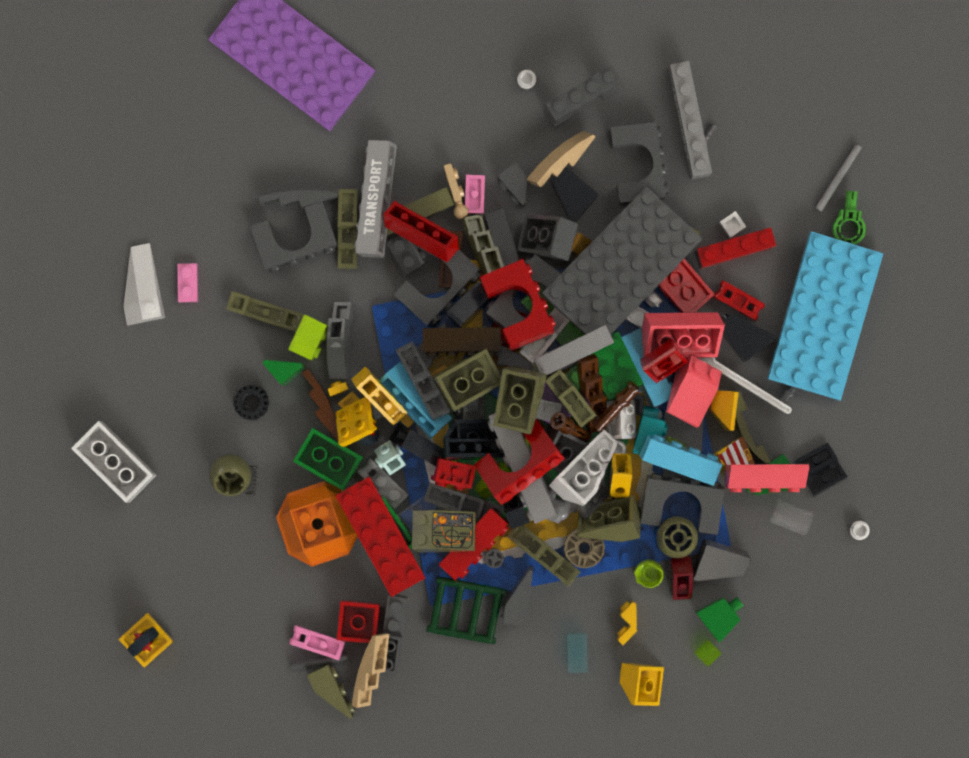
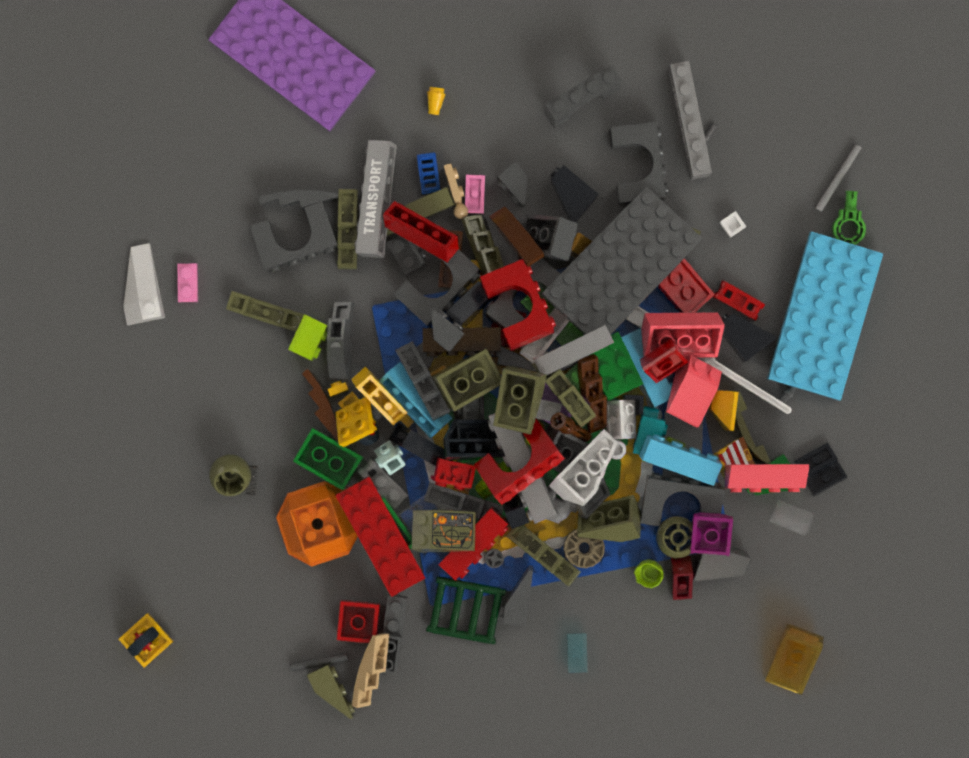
white brick [71,421,157,503] -> none
black tyre [233,385,269,420] -> none
green slope [263,360,305,386] -> none
bright pink plate [289,625,346,660] -> none
white plate [517,70,536,89] -> none
tan slope [527,131,595,188] -> none
reddish brown pin [592,380,642,432] -> none
yellow torso [609,453,632,500] -> none
yellow slope [616,601,637,645] -> none
yellow slope [619,663,664,706] -> none
white plate [645,291,662,308] -> none
clear neon green plate [694,639,722,667] -> none
red brick [695,227,777,269] -> none
green torso [695,597,744,643] -> none
white plate [850,521,870,540] -> none
none -> blue slope [417,152,441,195]
none -> yellow cone [427,87,446,115]
none -> dark grey slope [431,309,464,353]
none -> reddish brown slope [489,206,544,267]
none -> magenta slope [690,512,733,556]
none -> clear yellow slope [765,623,824,695]

